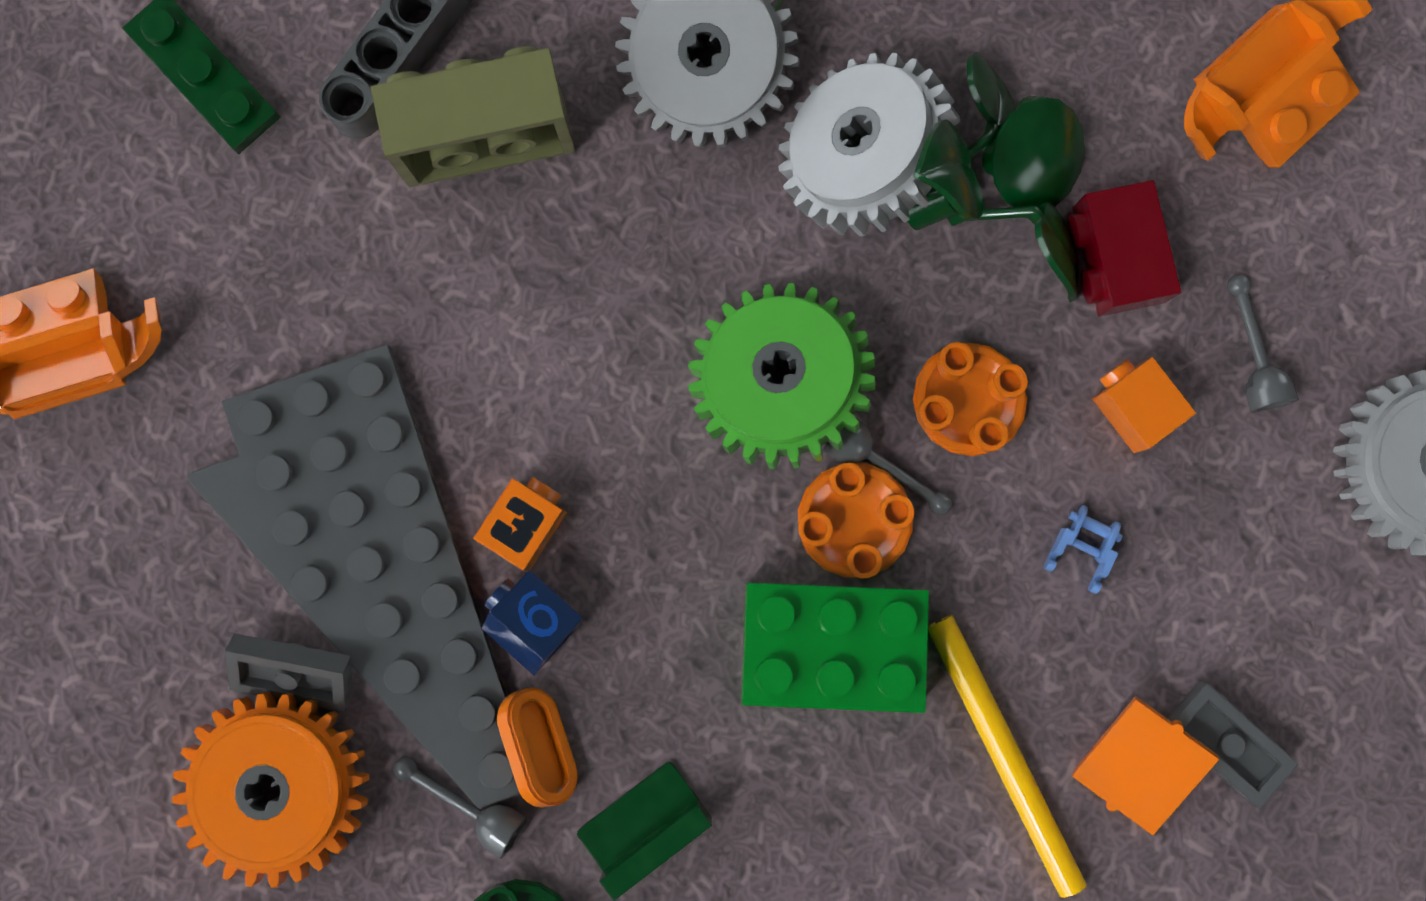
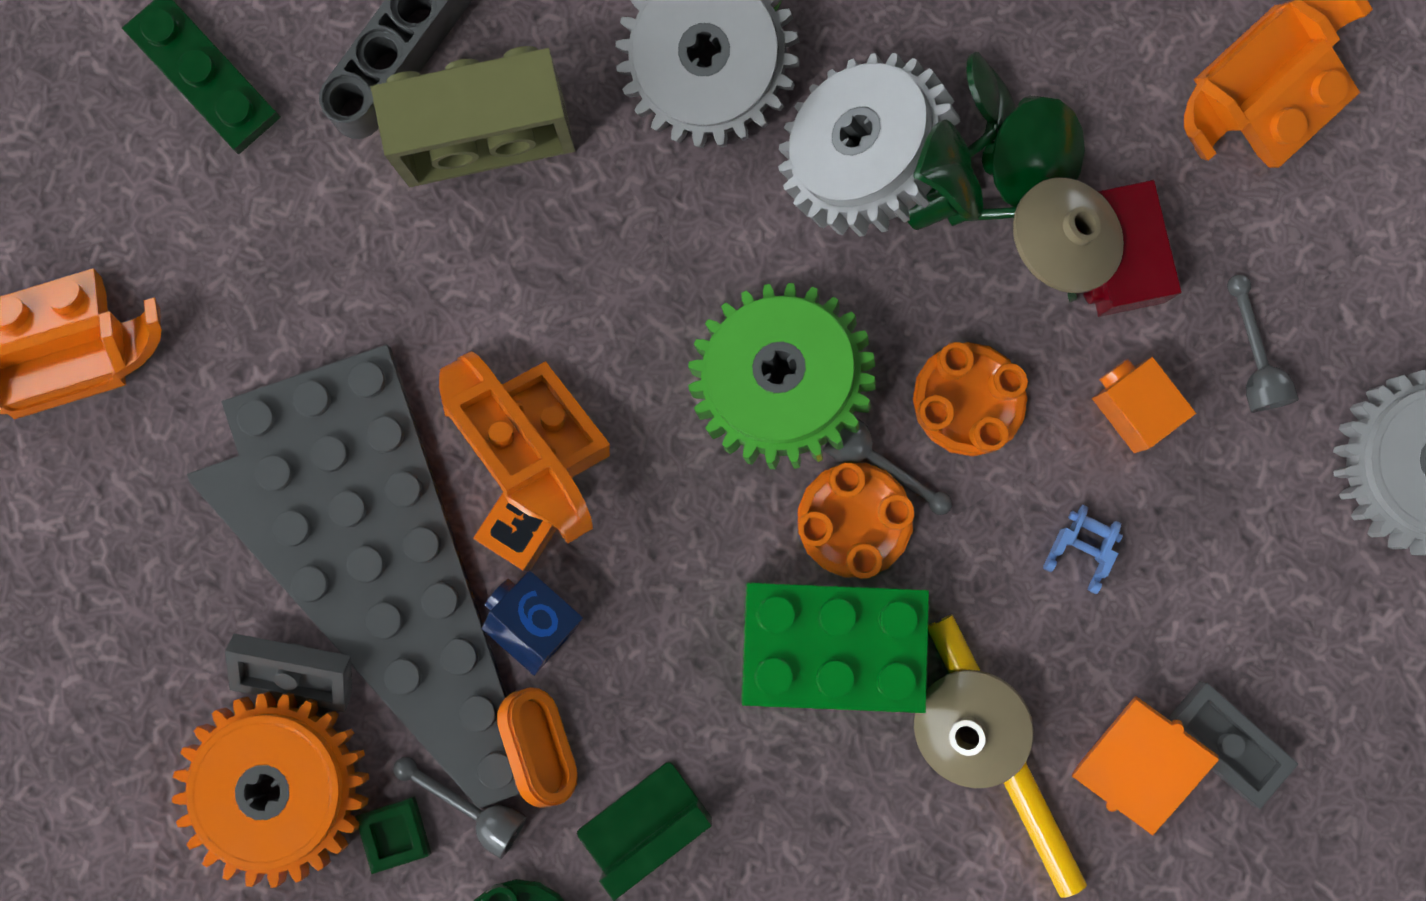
none -> dark green tile [355,796,432,874]
none -> orange plate [439,351,610,543]
none -> dark tan dish [914,670,1034,788]
none -> dark tan dish [1013,178,1124,293]

